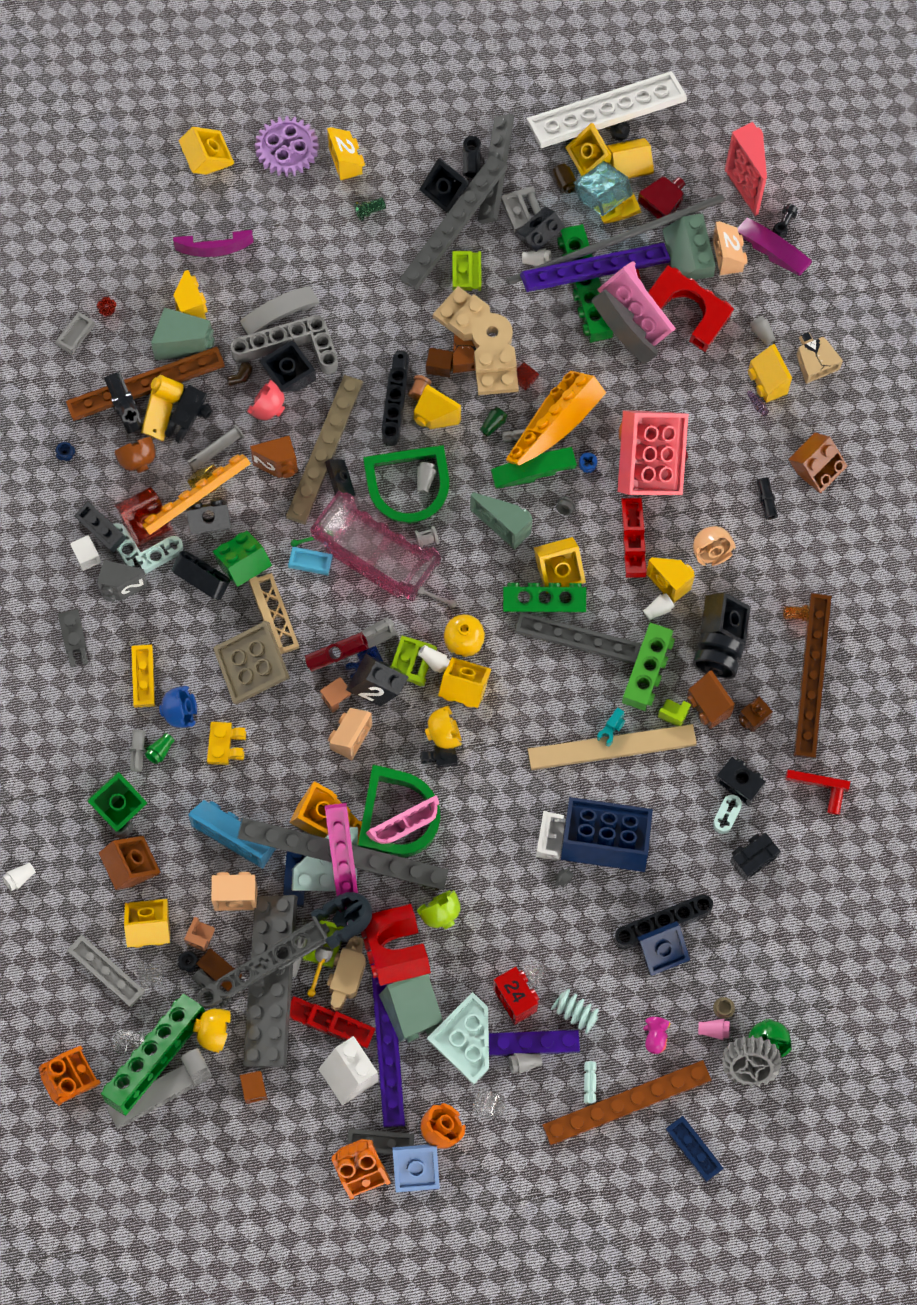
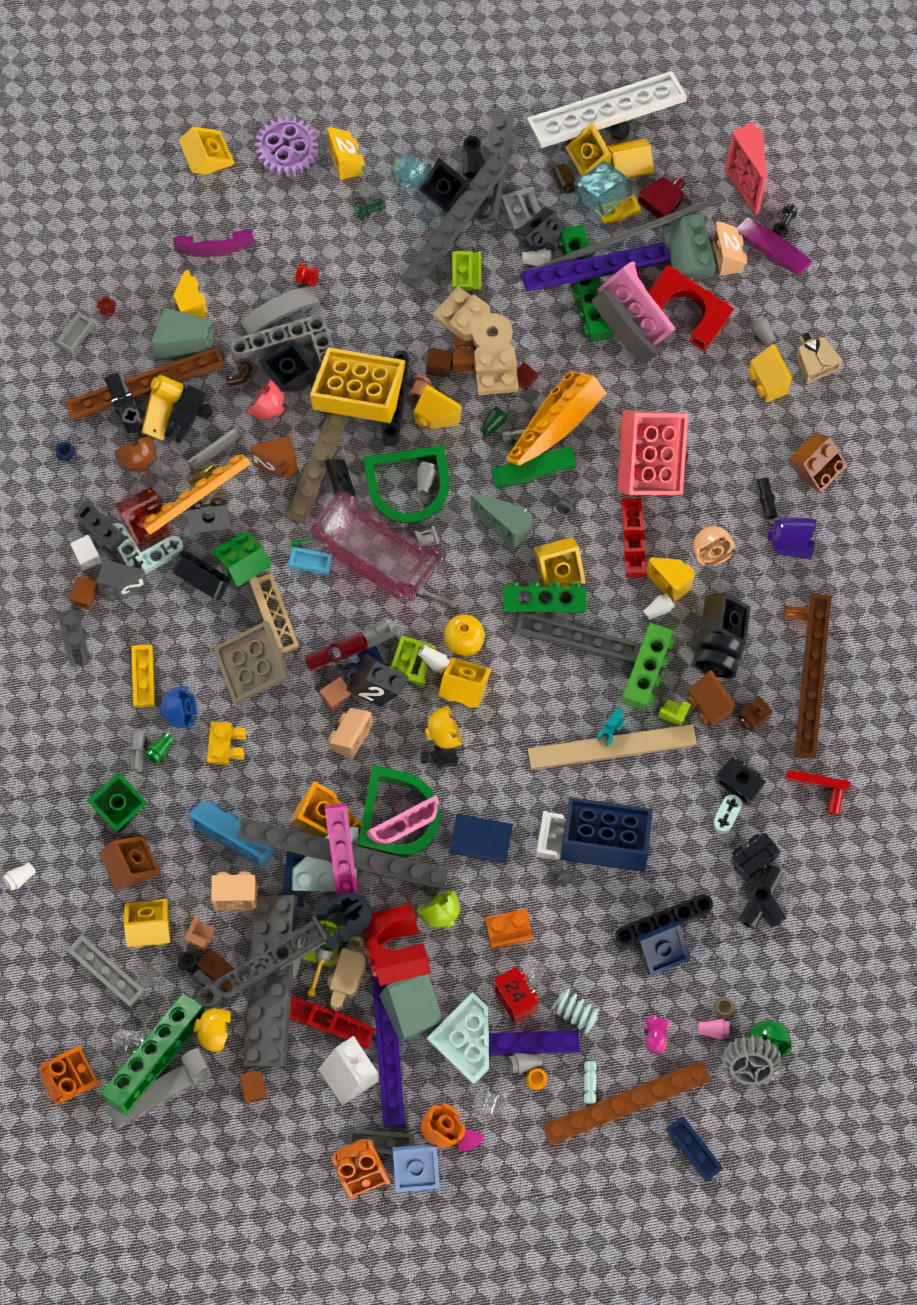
blue bush [579,453,597,473] -> none
clear purple piece [747,390,769,417] -> none
none -> dark orange brick [69,576,99,611]
none -> red wheel [295,263,320,287]
none -> yellow slope [310,347,405,423]
none -> clear light blue cylinder [391,154,432,190]
none -> dark blue piece [449,814,513,864]
none -> dark pink tile [457,1129,485,1152]
none -> orange plate [485,909,534,949]
none -> light orange plate [526,1068,548,1090]
none -> black piece [738,864,786,929]
none -> dark purple cylinder [768,517,816,559]

